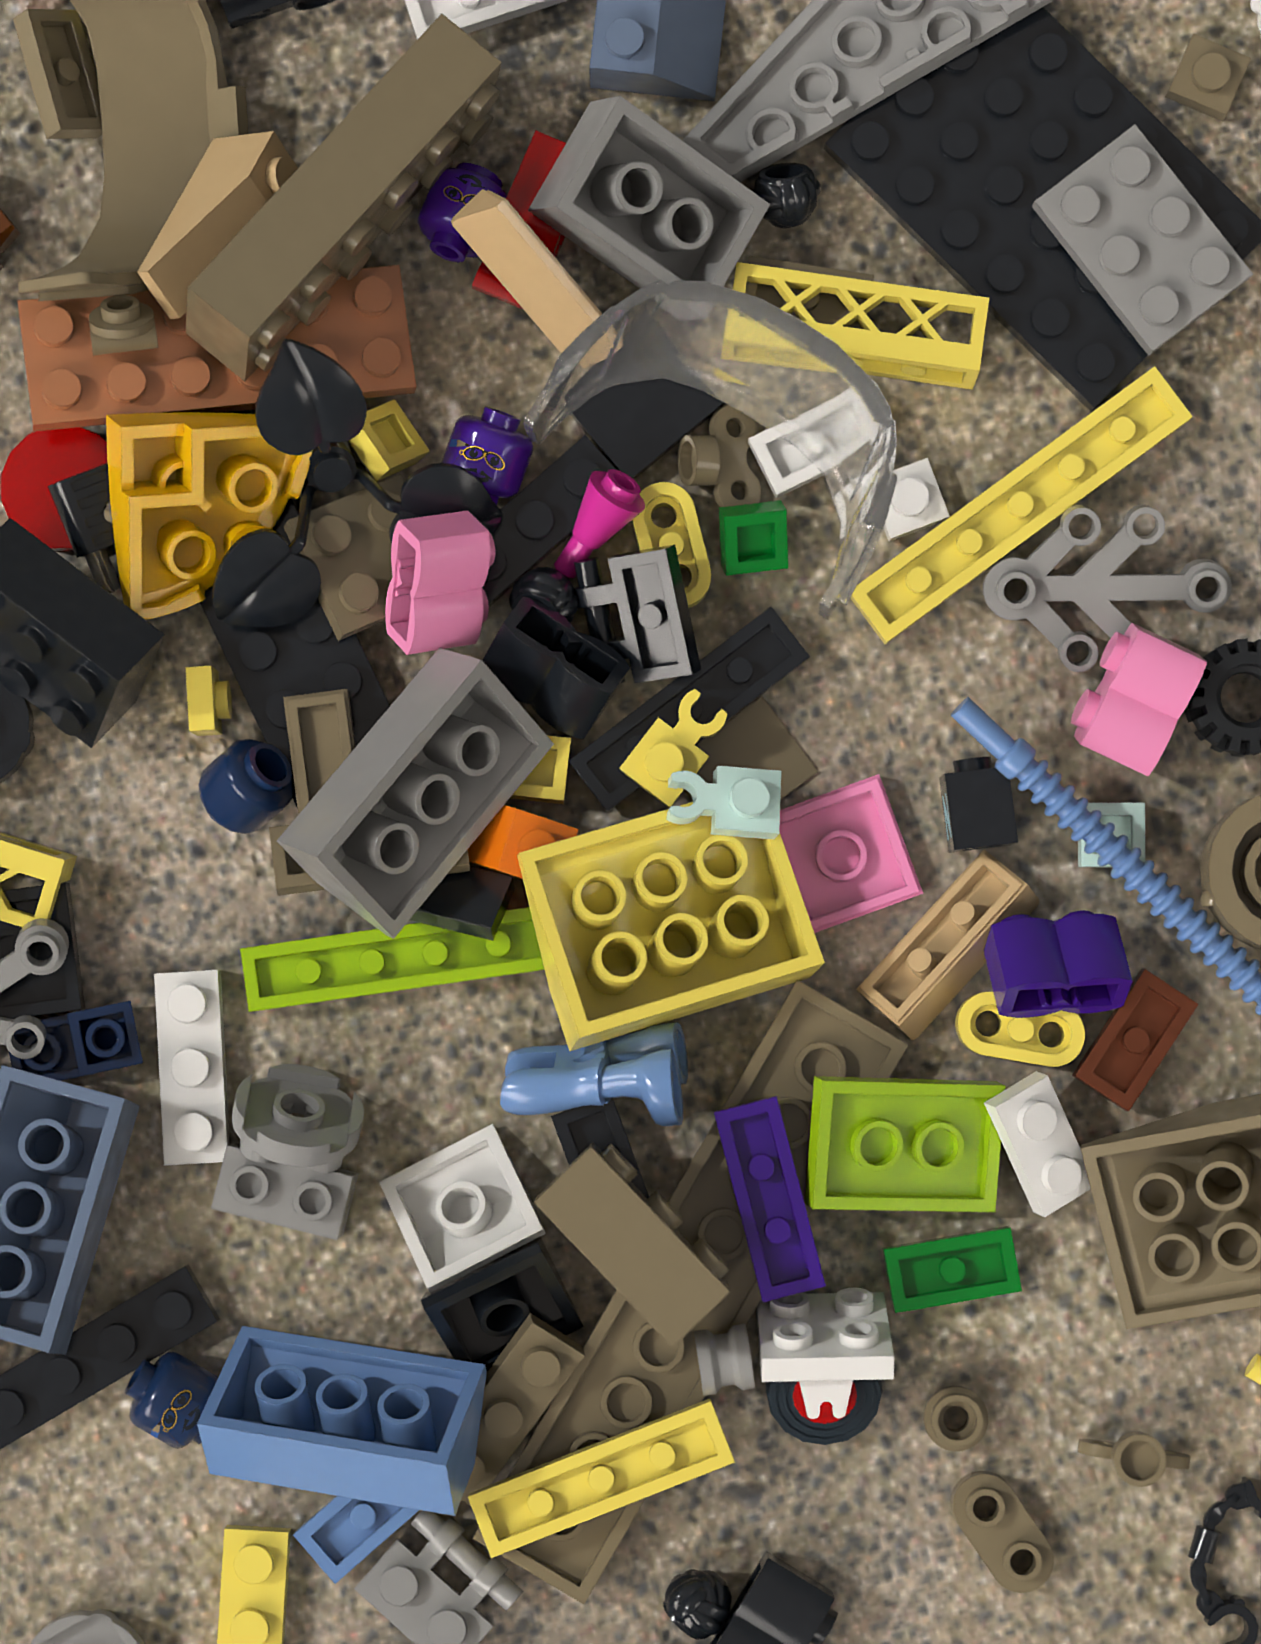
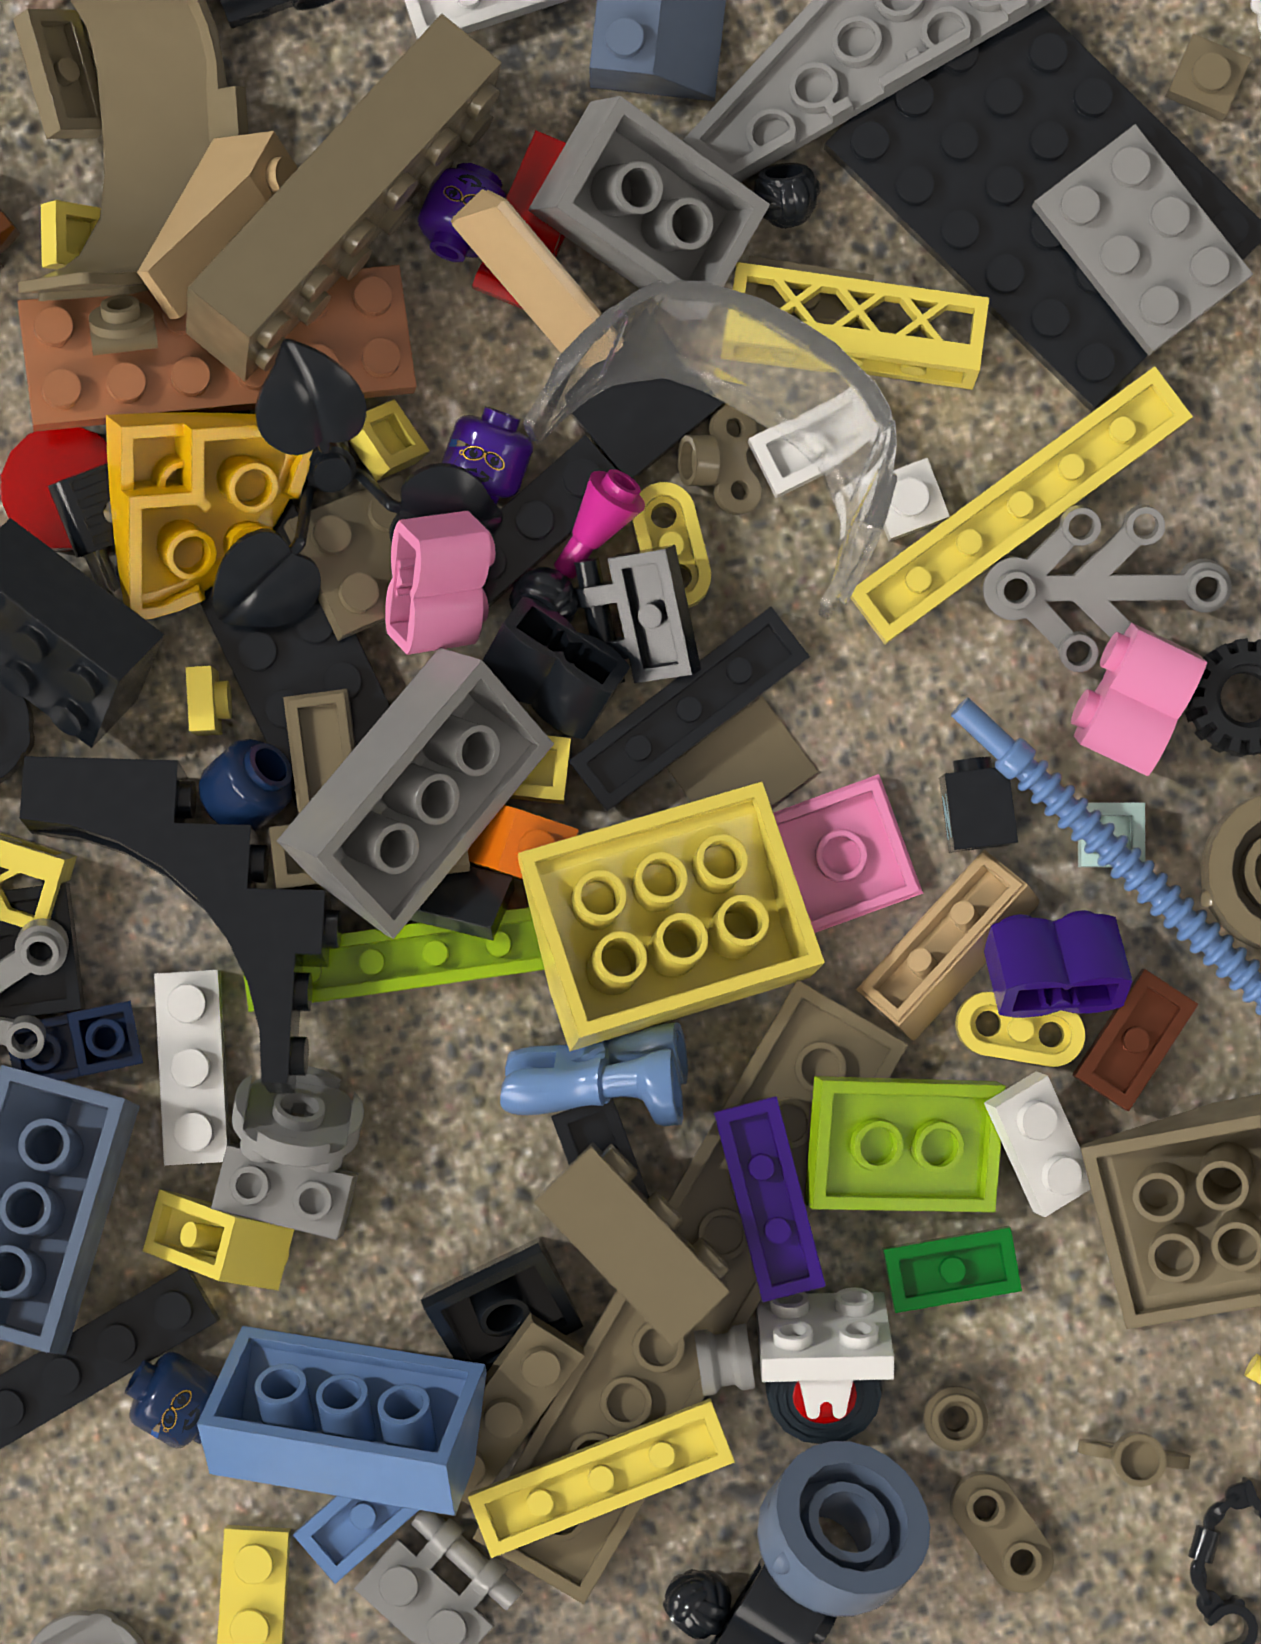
white slope [379,1124,546,1293] -> none
light yellow plate [619,689,727,808] -> none
light aqua plate [666,766,781,840] -> none
green plate [719,500,788,576] -> none
none -> black arch [19,756,342,1093]
none -> light yellow plate [41,200,101,270]
none -> light yellow slope [143,1189,294,1290]
none -> sand blue piece [757,1441,930,1617]

